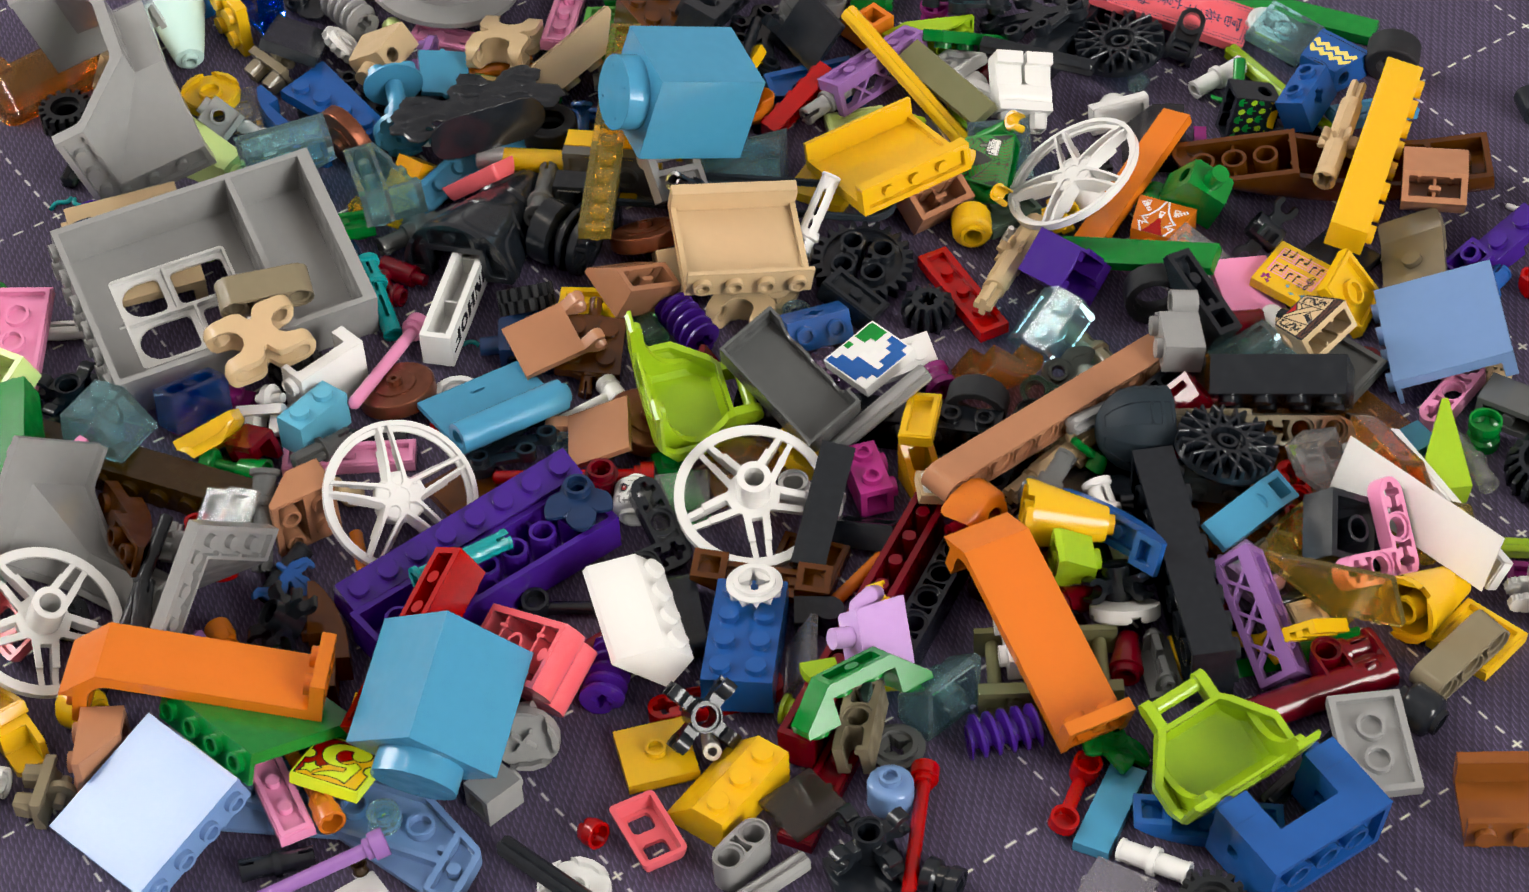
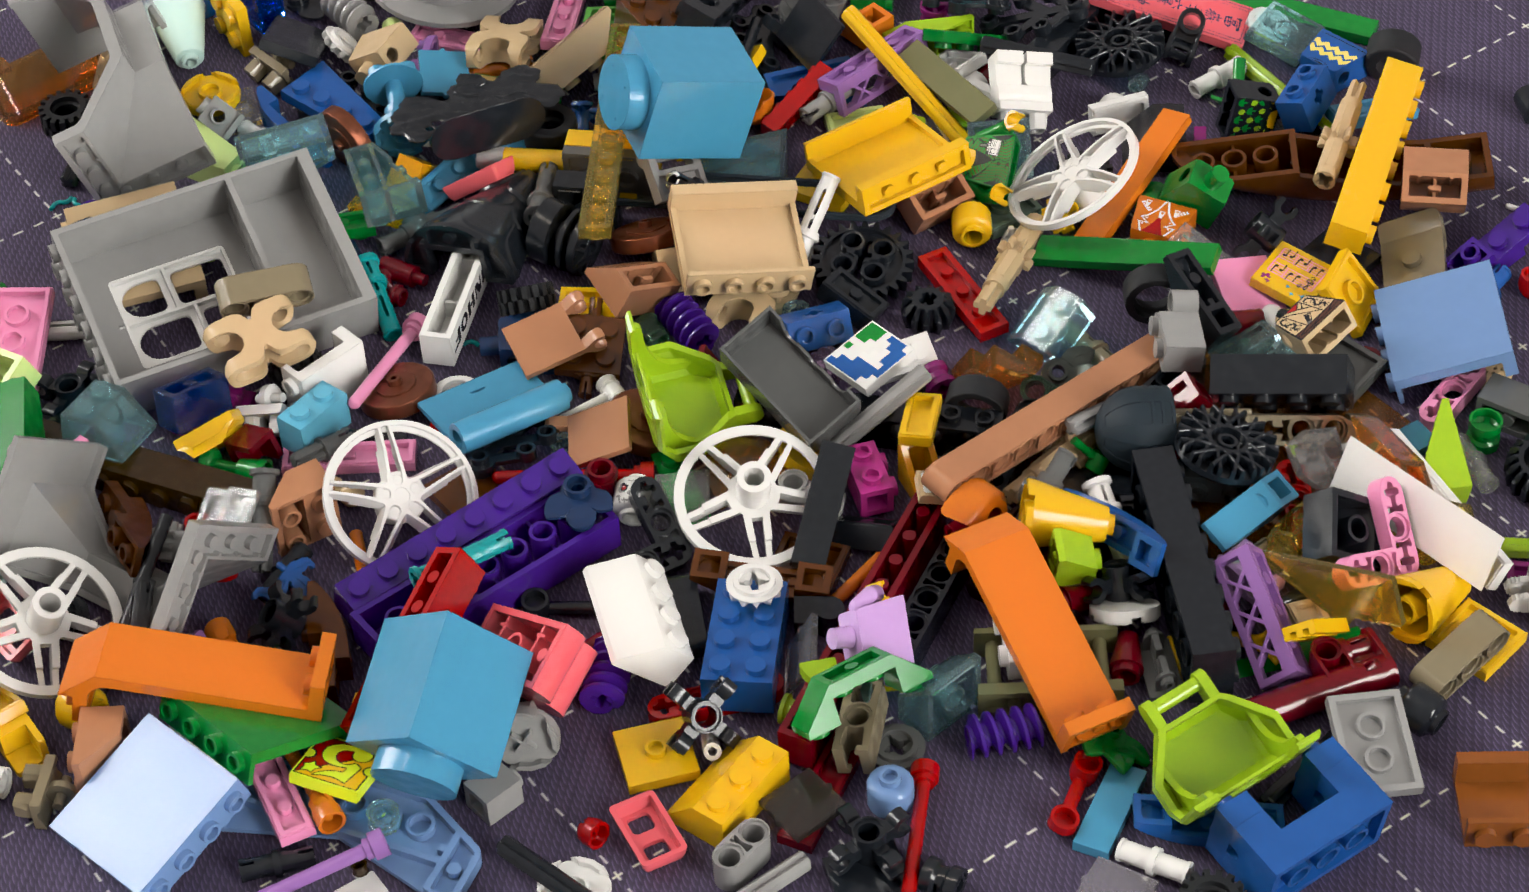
dark purple piece [1018,227,1112,309] -> none

